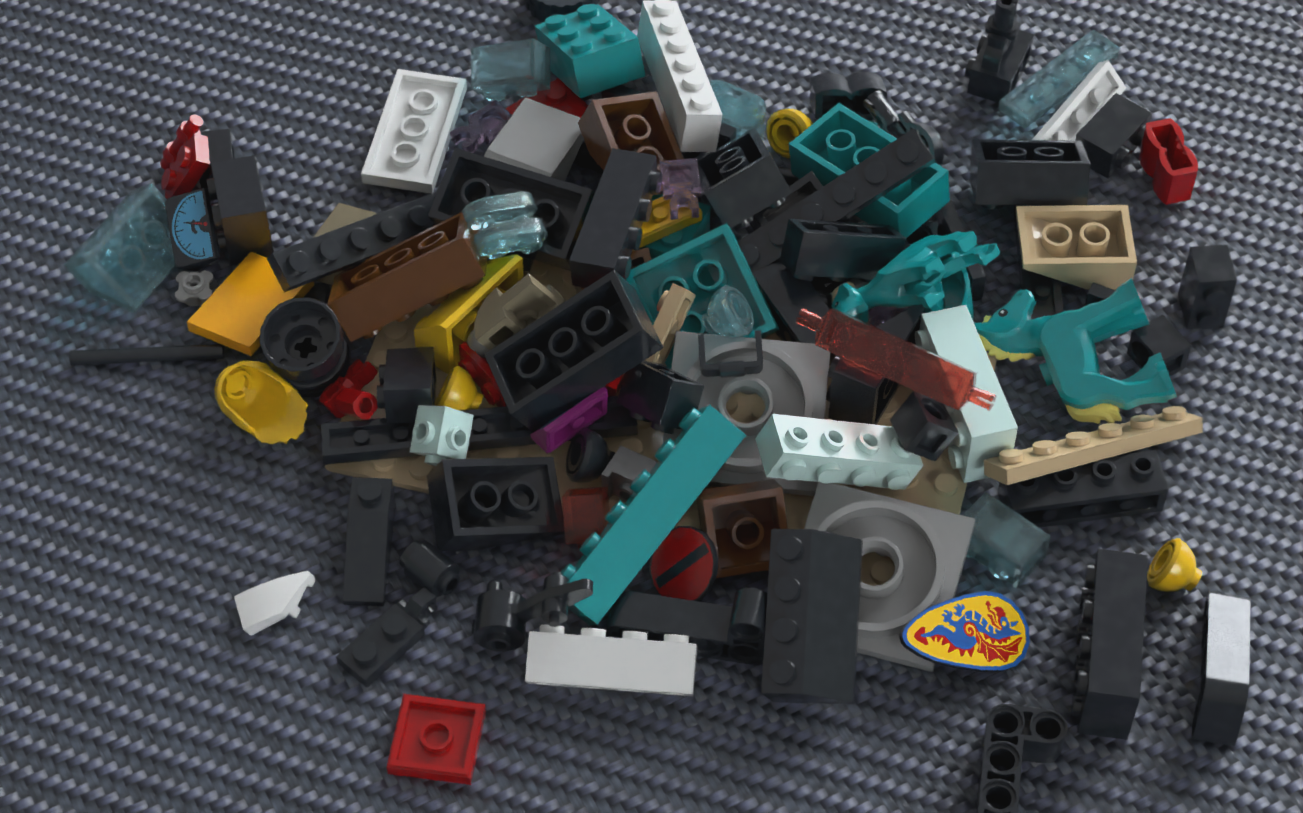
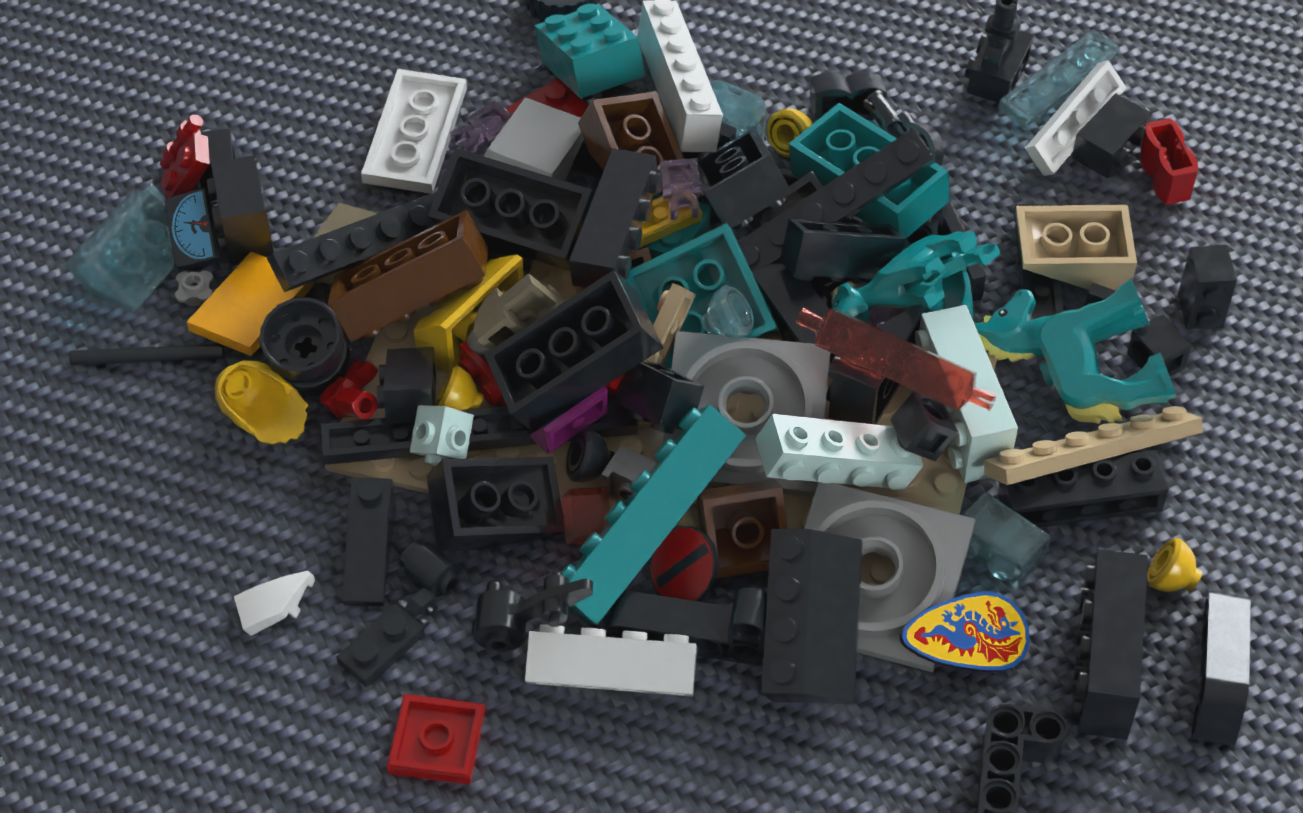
clear light blue brick [462,192,548,259] -> none
clear light blue brick [471,39,550,101] -> none
black piece [698,330,763,378] -> none
black brick [969,139,1090,209] -> none

